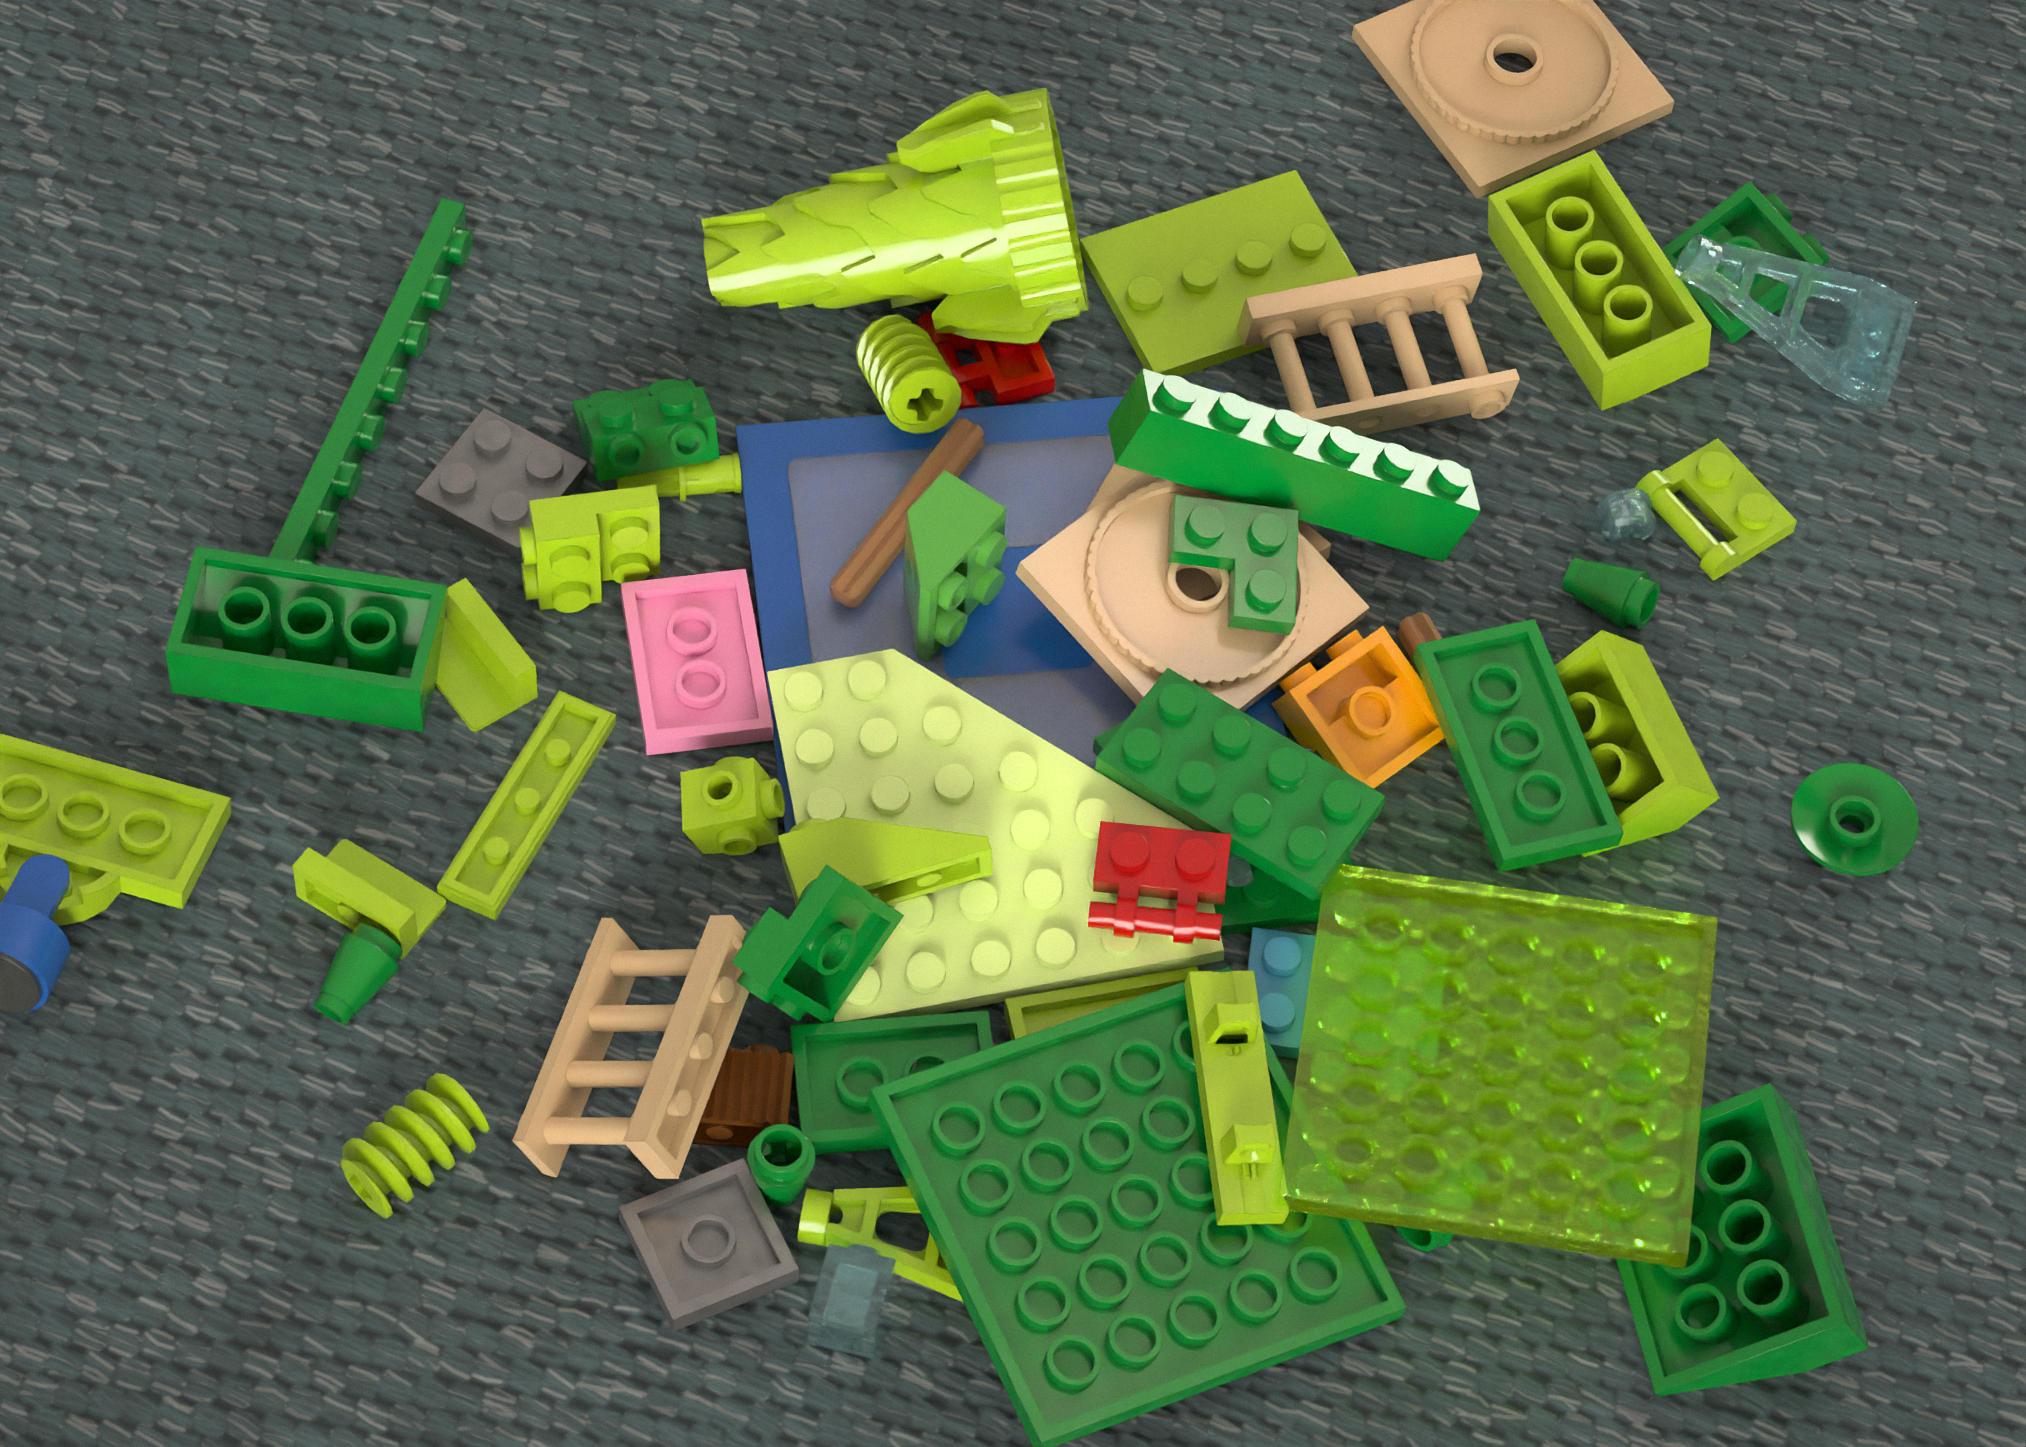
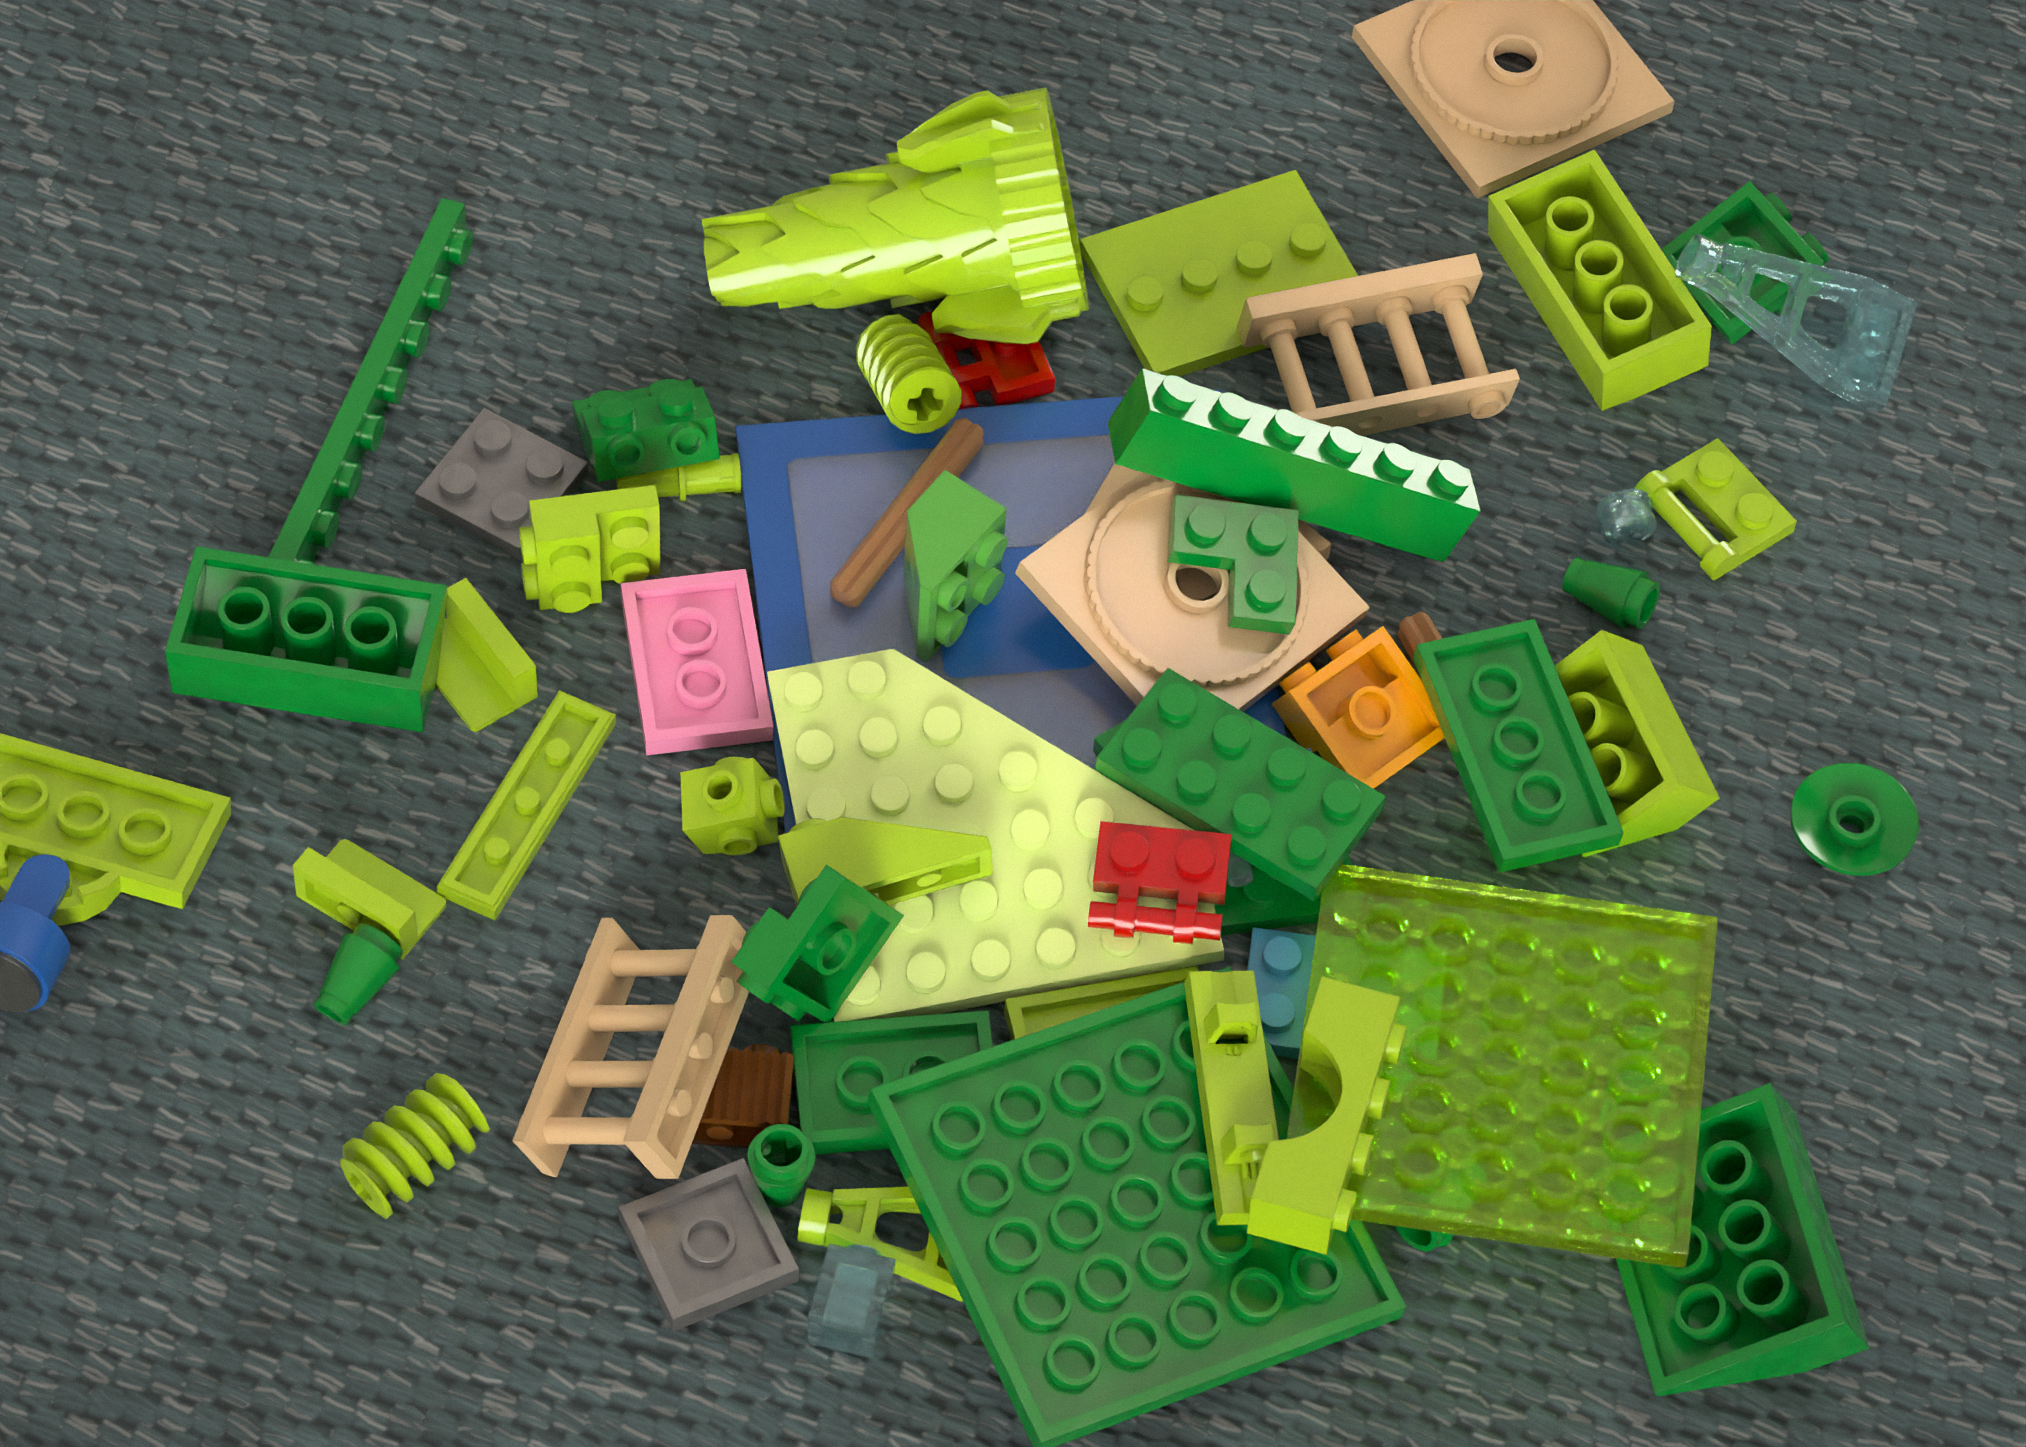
none -> lime arch [1247,976,1407,1255]

